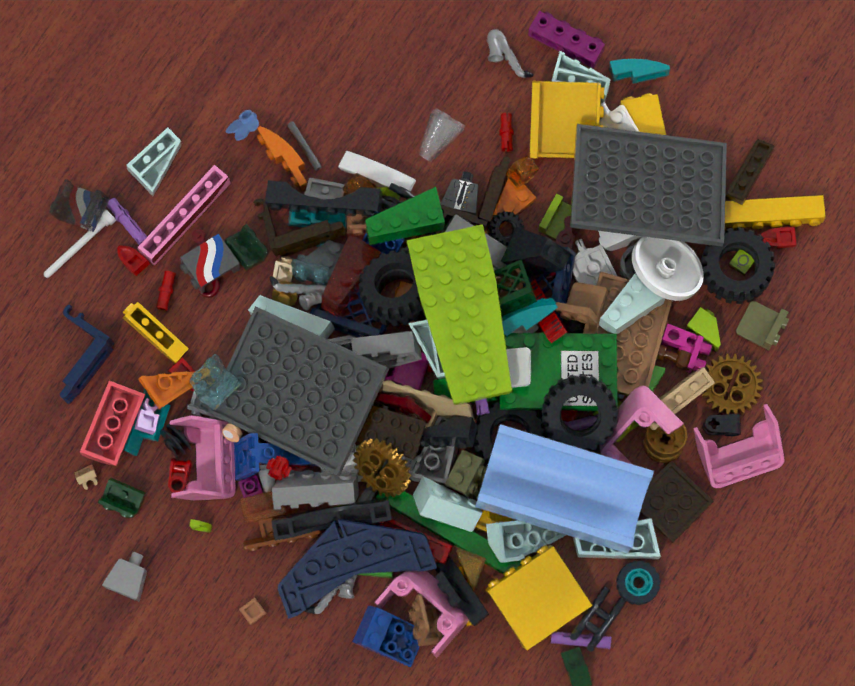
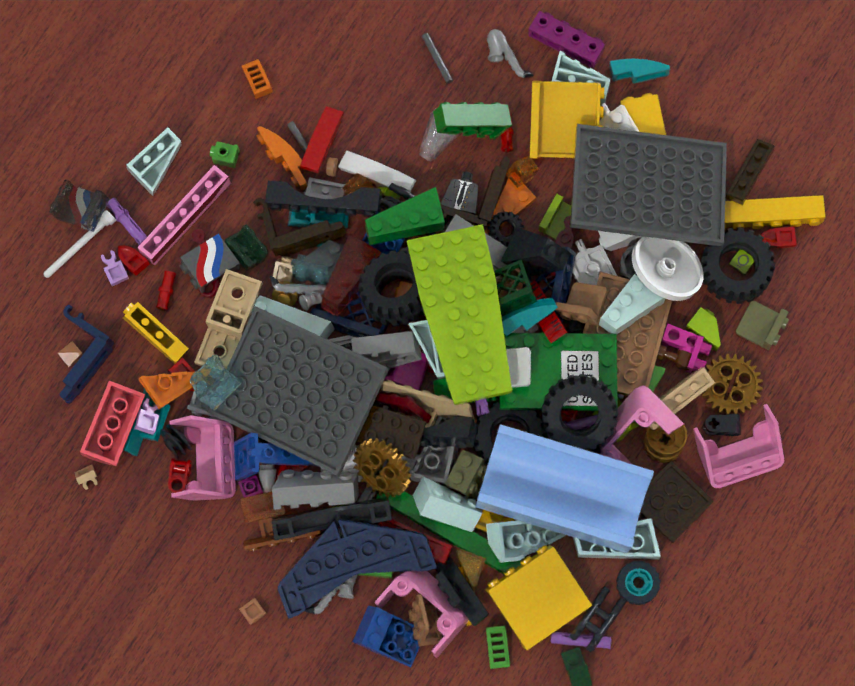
dark green bracket [98,478,146,518] -> none
light grey torso [102,552,147,602] -> none
lime tile [190,519,212,533] -> none
light nougat tile [222,424,242,442] -> none
medium blue plate [225,110,259,141] -> none
red gear [266,456,292,480] -> none
nougat bracket [344,213,366,236] -> none
none -> nougat slope [58,341,83,368]
none -> lavender plate [101,250,129,286]
none -> tan bracket [194,269,263,374]
none -> bright green brick [210,142,240,168]
none -> orange slope [242,59,273,99]
none -> red slope [300,106,344,173]
none -> medium nougat tile [326,157,338,177]
none -> dark grey bar [422,33,453,84]
none -> wedge [433,102,512,140]
none -> bright green slope [486,626,510,669]

